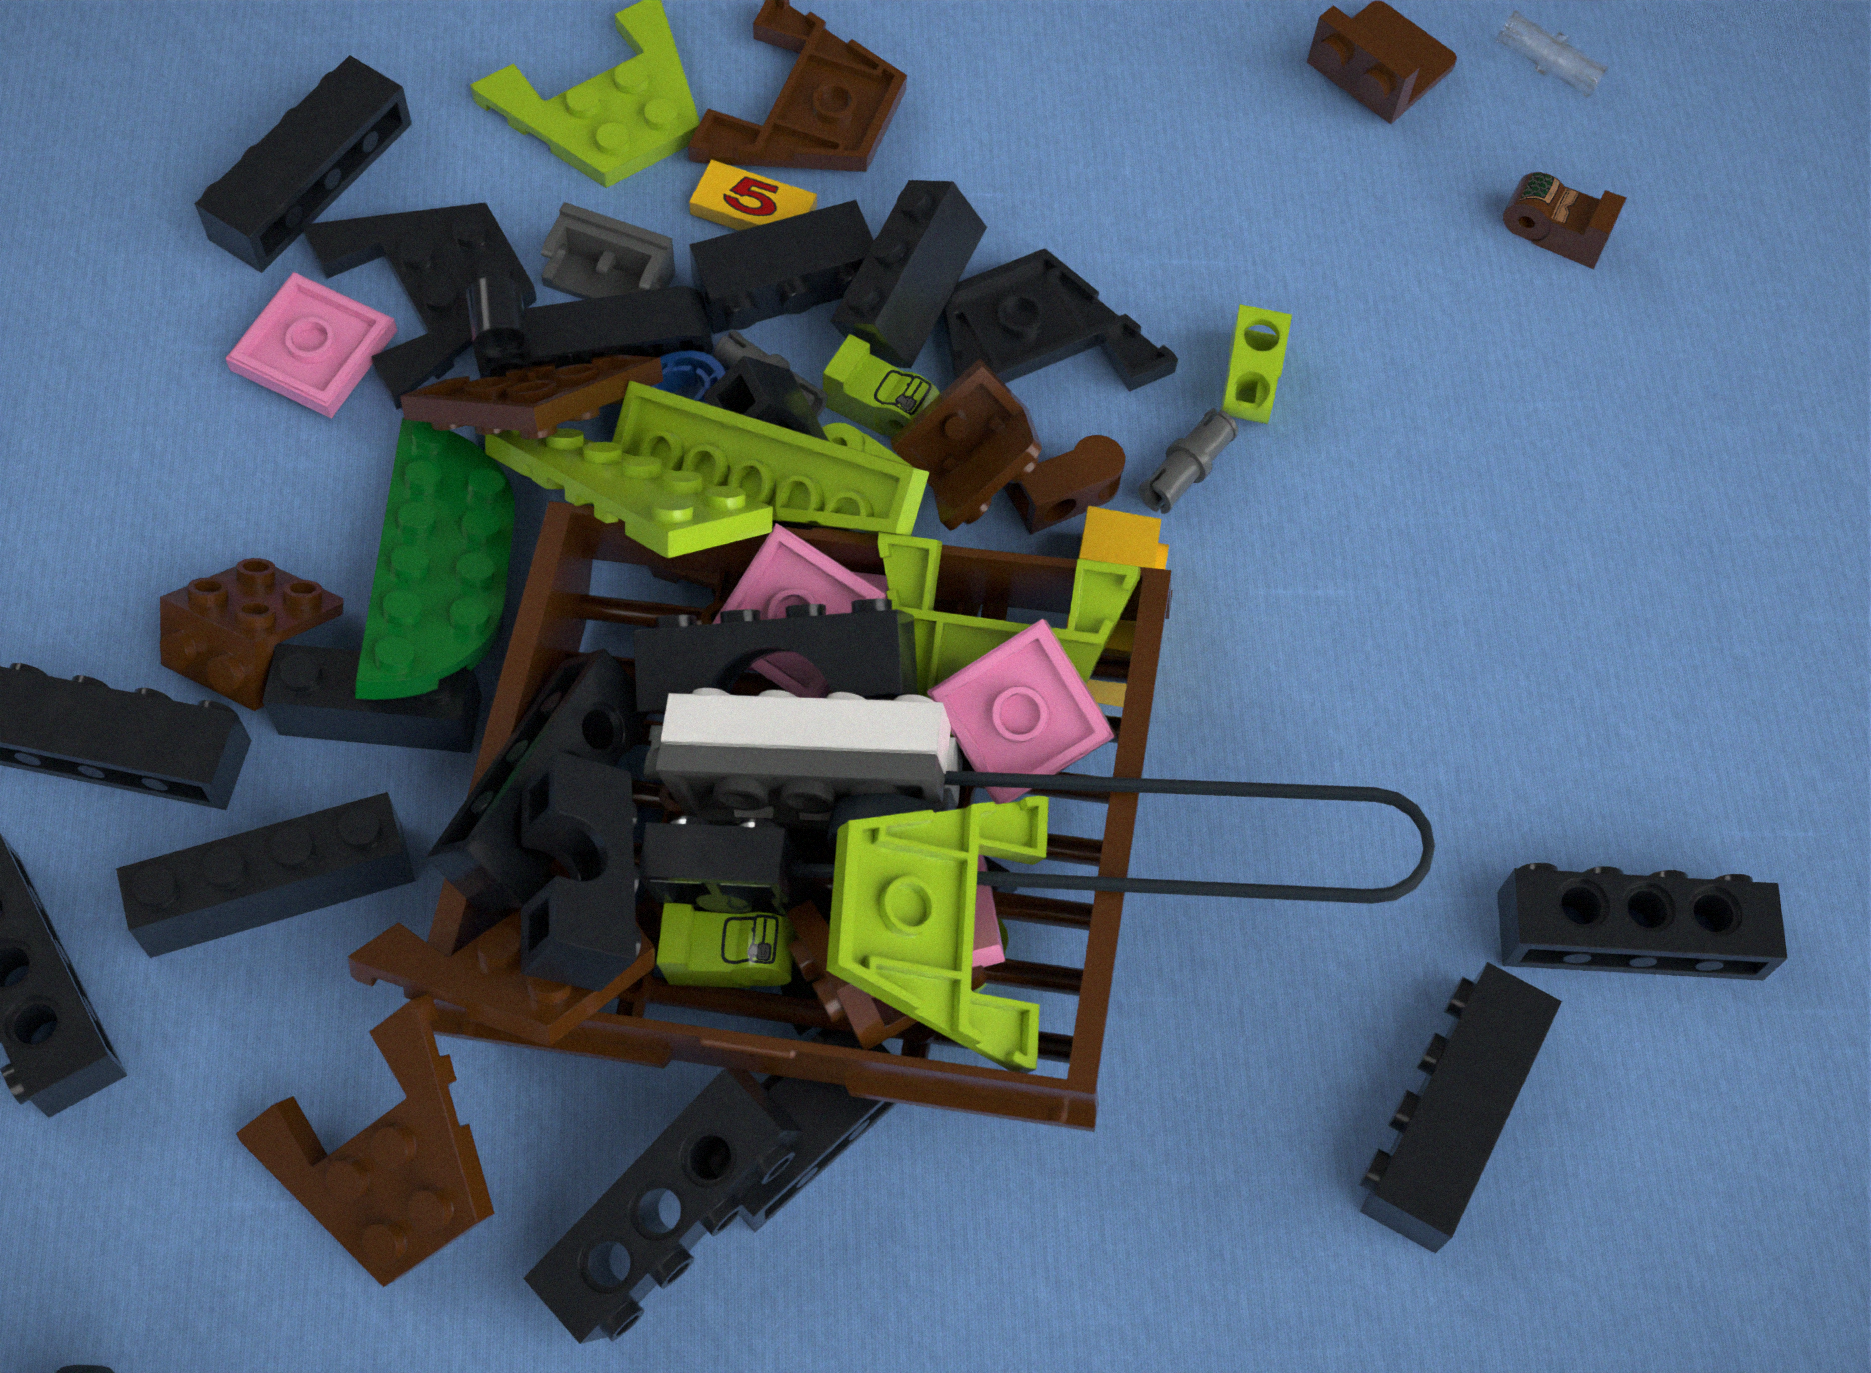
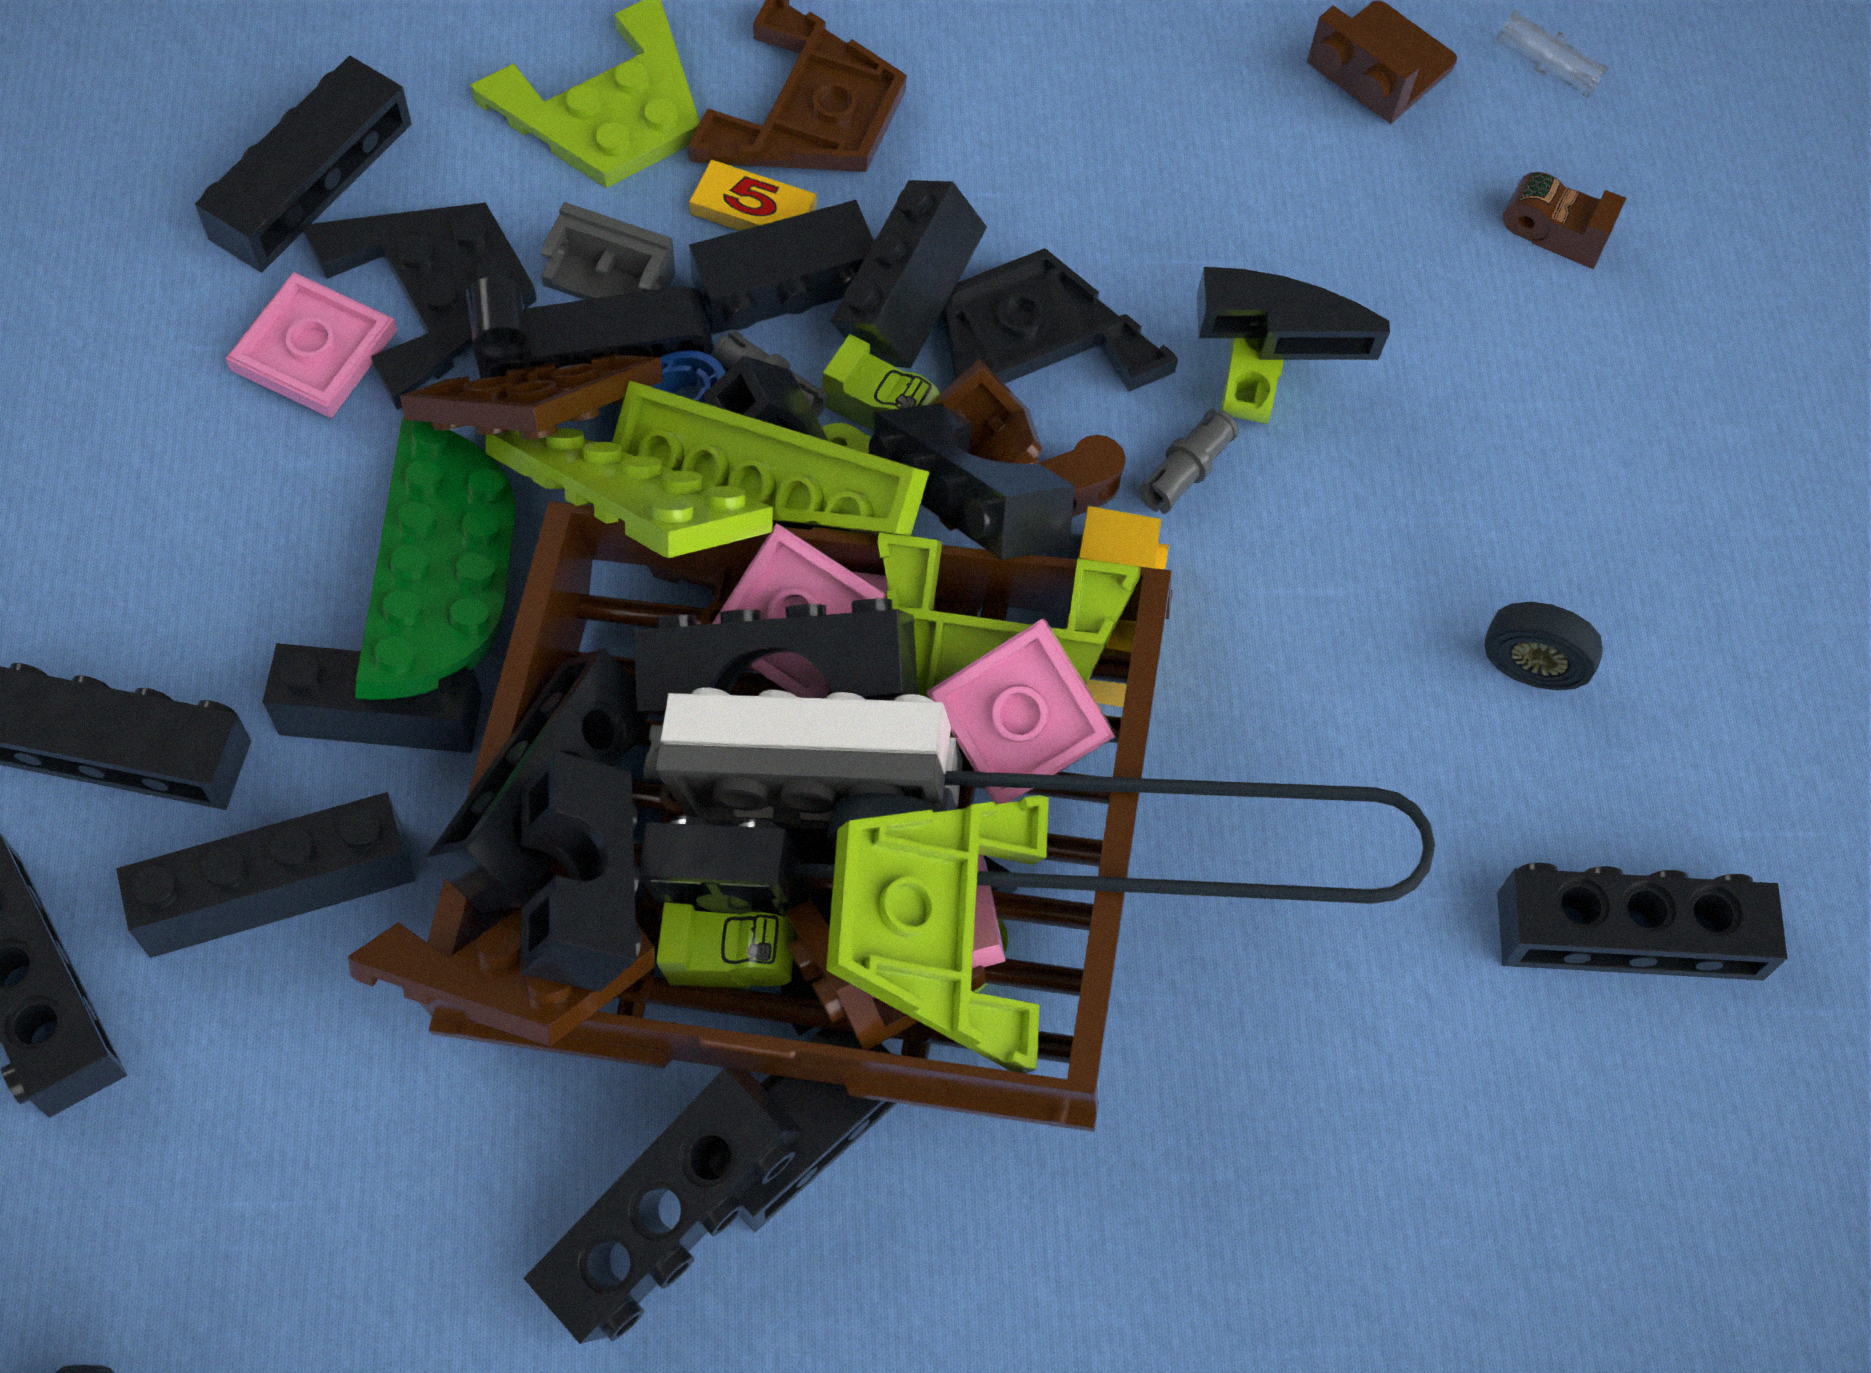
reddish brown bracket [160,558,344,711] -> none
reddish brown wing [236,993,495,1287] -> none
black brick [1359,962,1562,1253] -> none
none -> black arch [869,403,1075,560]
none -> black slope [1196,267,1390,360]
none -> black bush [1484,602,1603,691]

